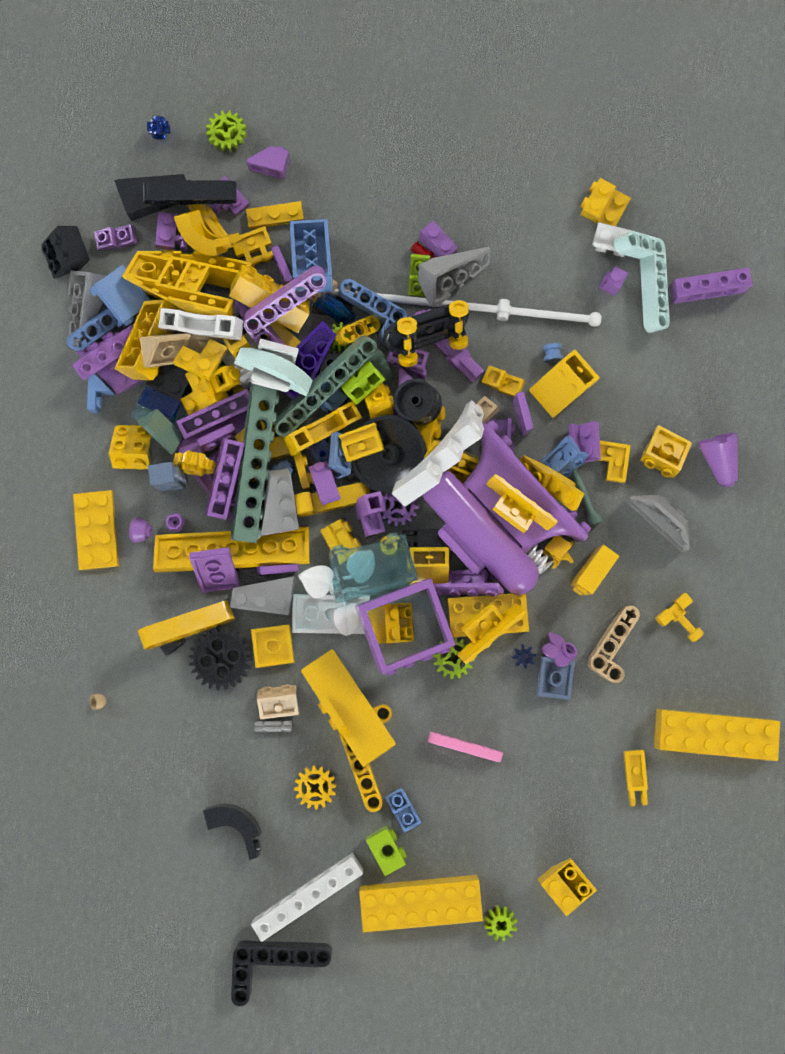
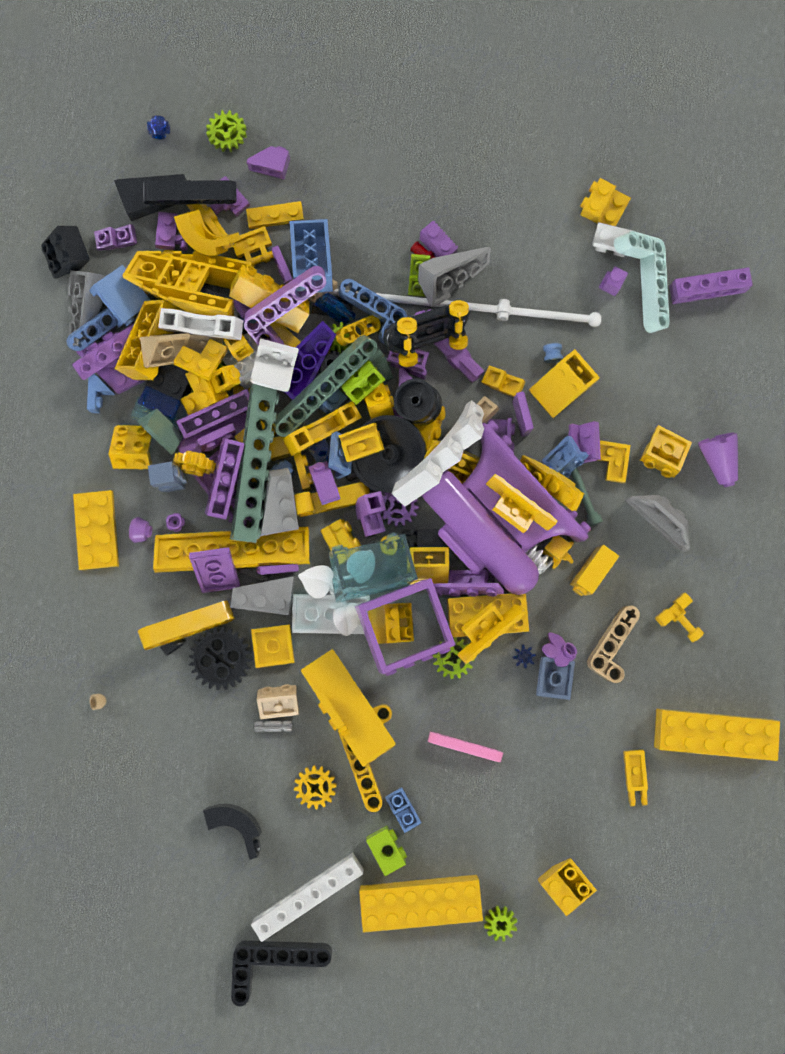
light aqua slope [234,348,313,396] -> none

